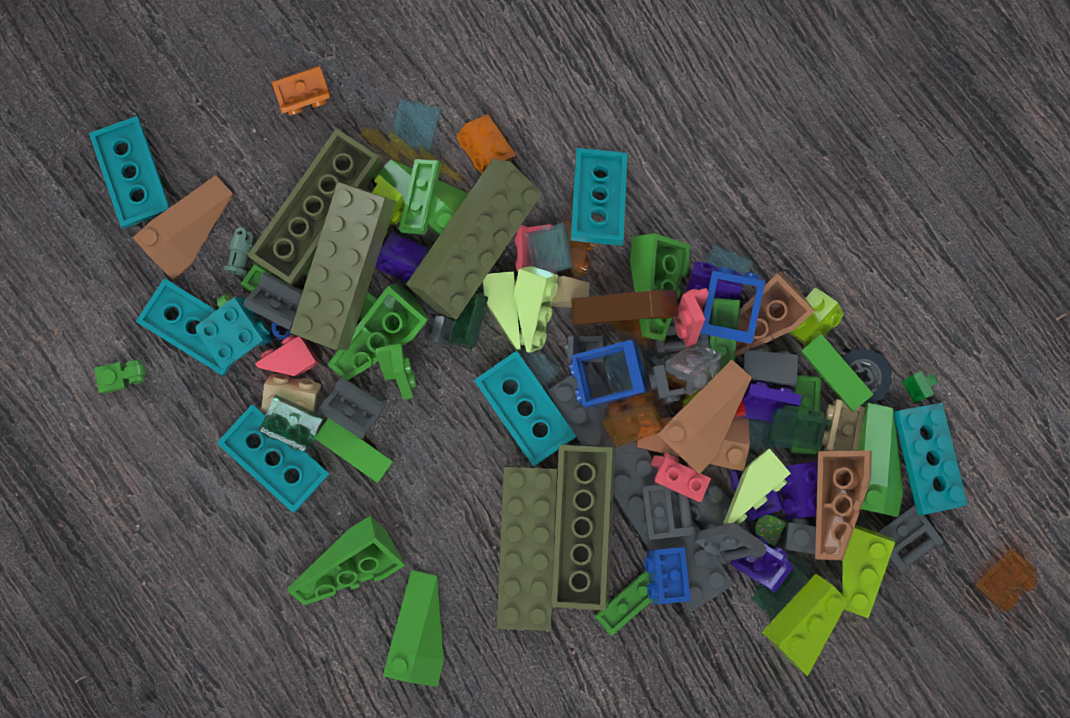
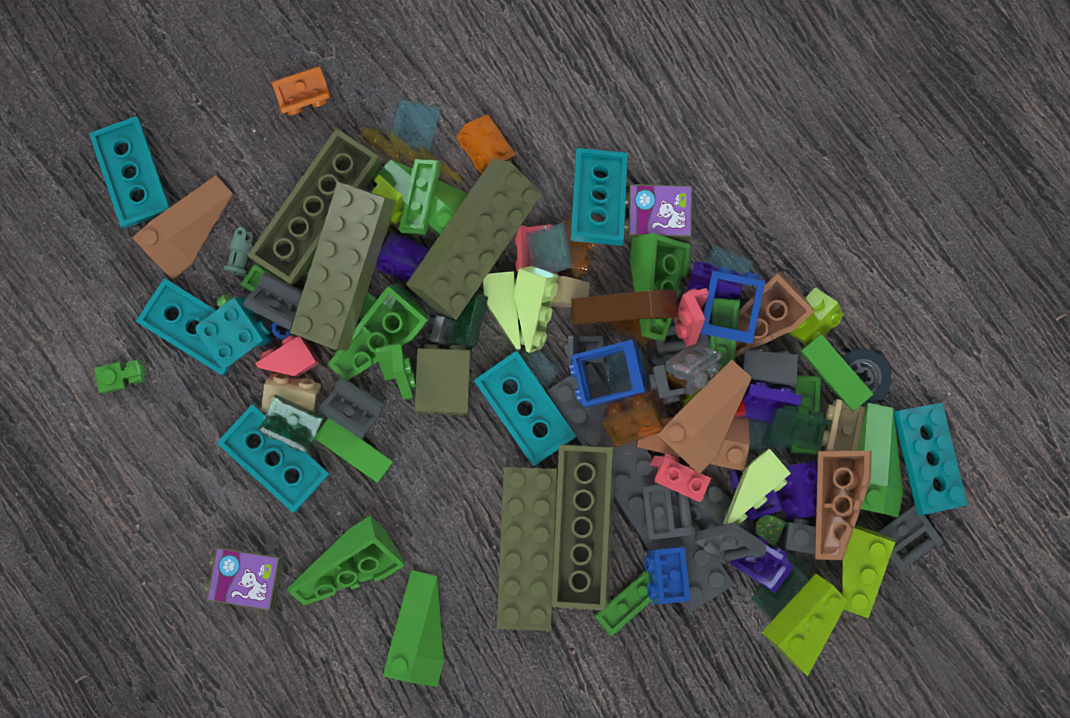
green tile [901,371,938,404] -> none
clear orange bracket [975,548,1038,613] -> none
none -> brick [204,547,284,611]
none -> olive brick [415,345,471,415]
none -> brick [624,184,692,242]

